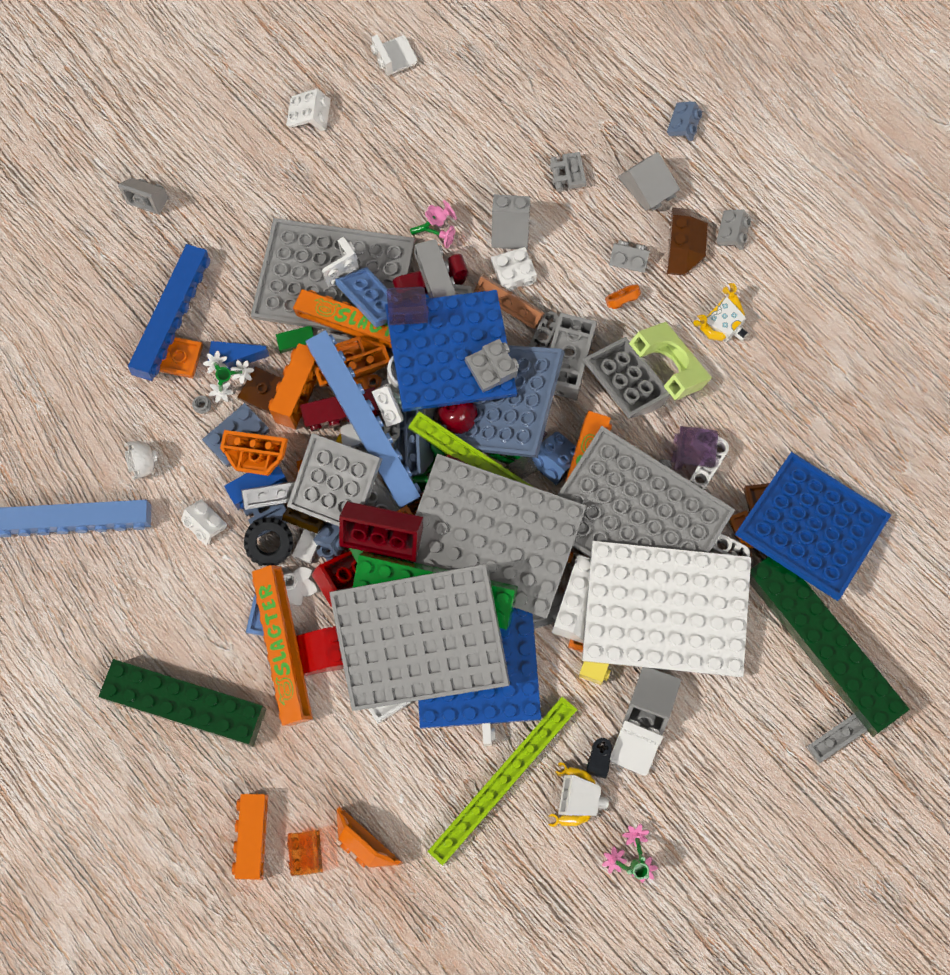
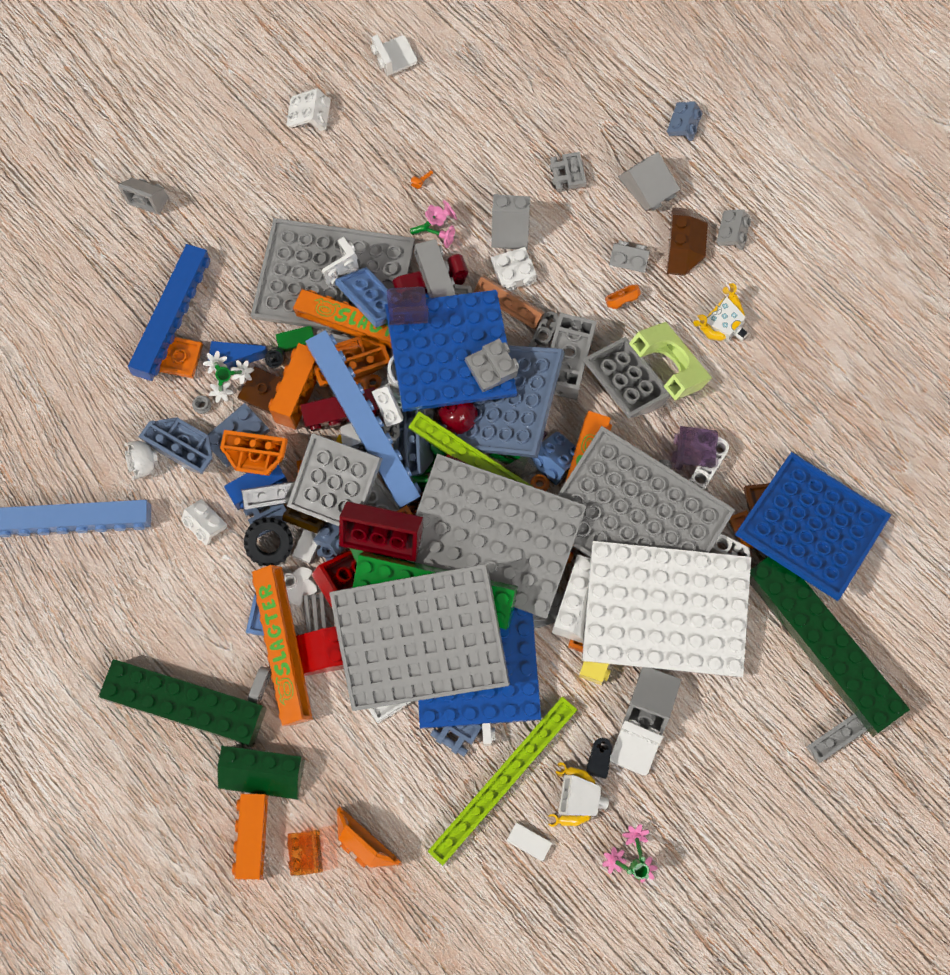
none -> sand blue wedge [138,417,213,474]
none -> dark green slope [218,746,305,800]
none -> light grey beam [248,666,271,704]
none -> black wheel [265,347,286,368]
none -> light grey tile [304,593,327,633]
none -> orange hand [411,170,433,189]
none -> sand blue plate [430,725,482,757]
none -> white tile [507,823,552,862]
none -> orange plate [530,474,549,491]

